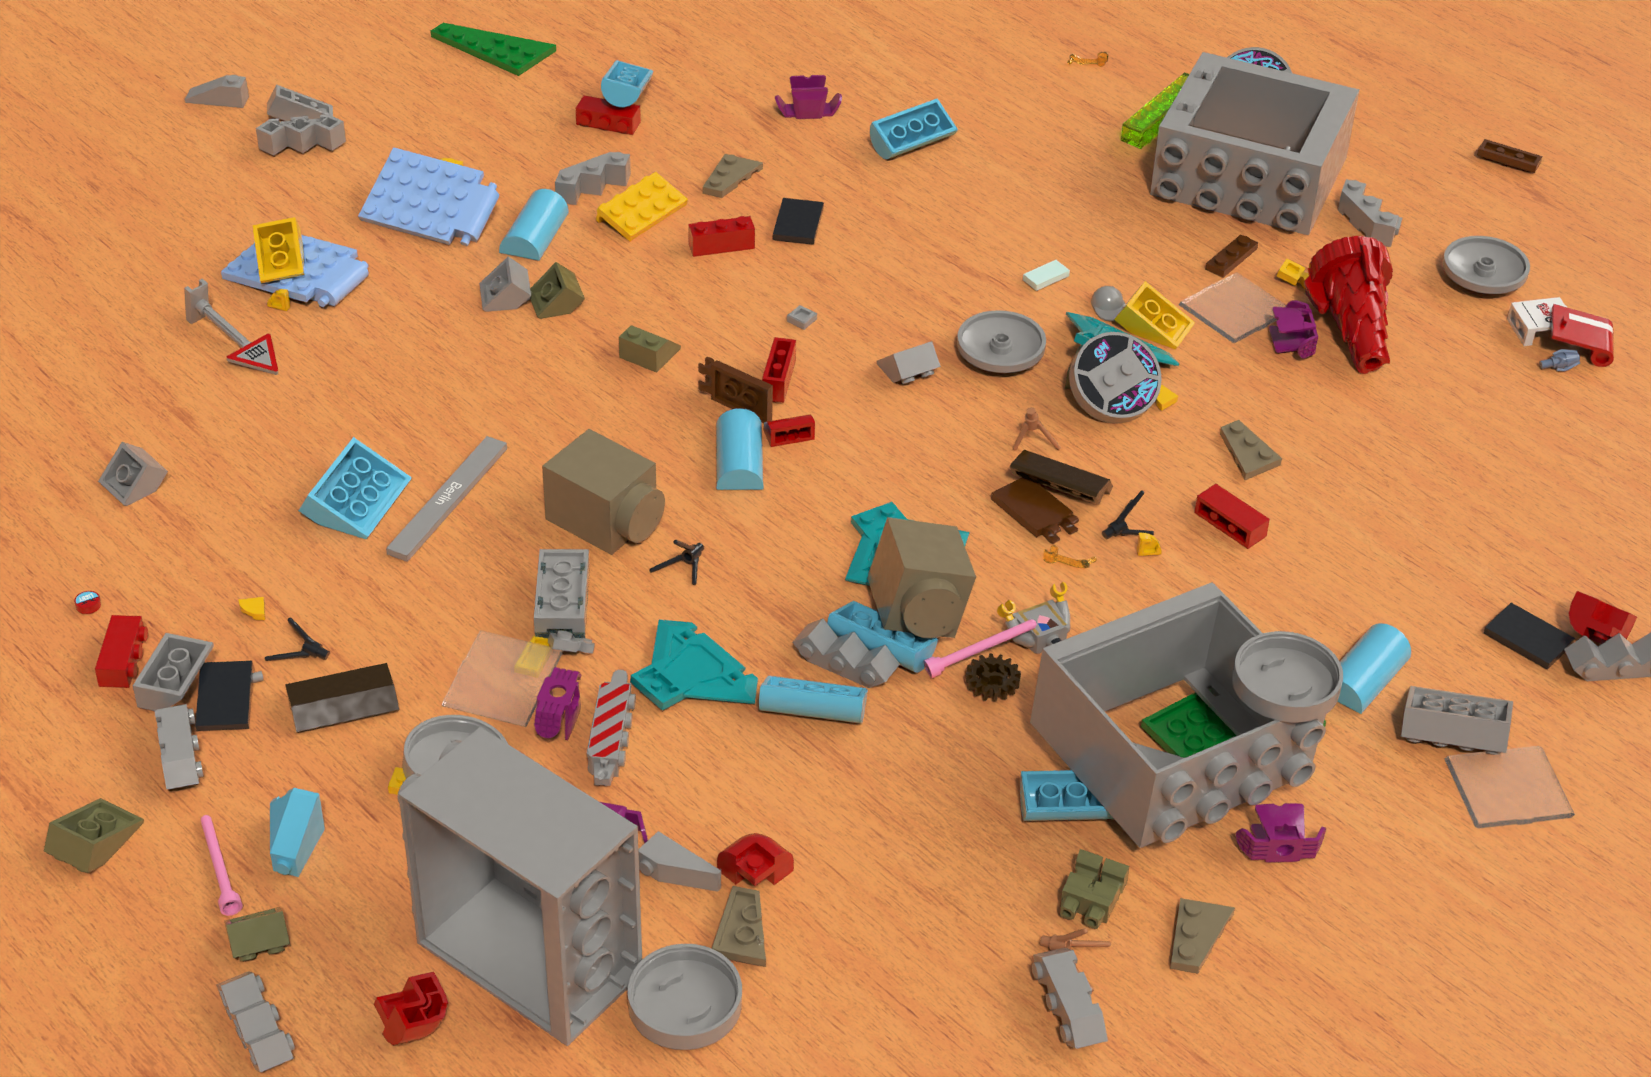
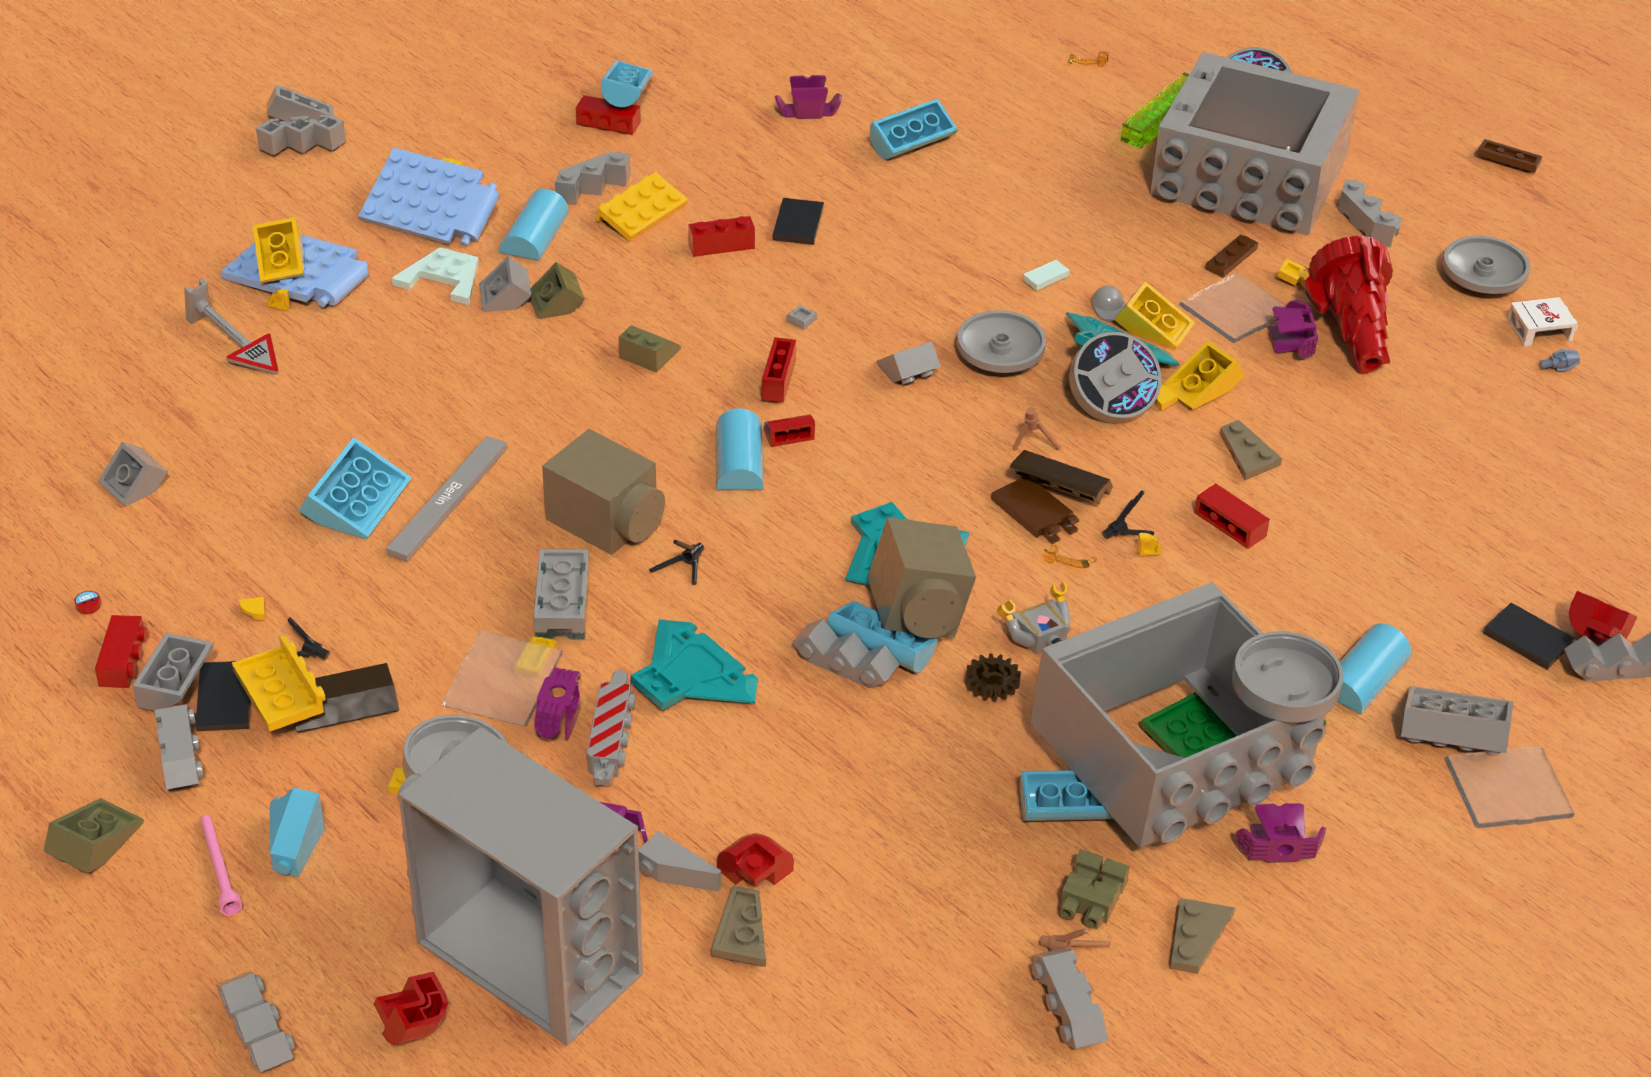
light grey slope [185,75,249,108] -> none
olive slope [224,907,290,961] -> none
green wing [431,22,556,76] -> none
light grey plate [548,631,595,653] -> none
light grey brick [628,944,742,1050] -> none
reddish brown tile [698,357,773,424] -> none
dark tan wing [703,154,763,198] -> none
medium azure brick [759,676,868,724] -> none
bright pink piece [923,619,1037,679] -> none
door [1551,304,1614,367] -> none
none -> yellow bracket [232,635,326,732]
none -> light aqua wing [392,247,479,305]
none -> yellow slope [1162,340,1245,410]

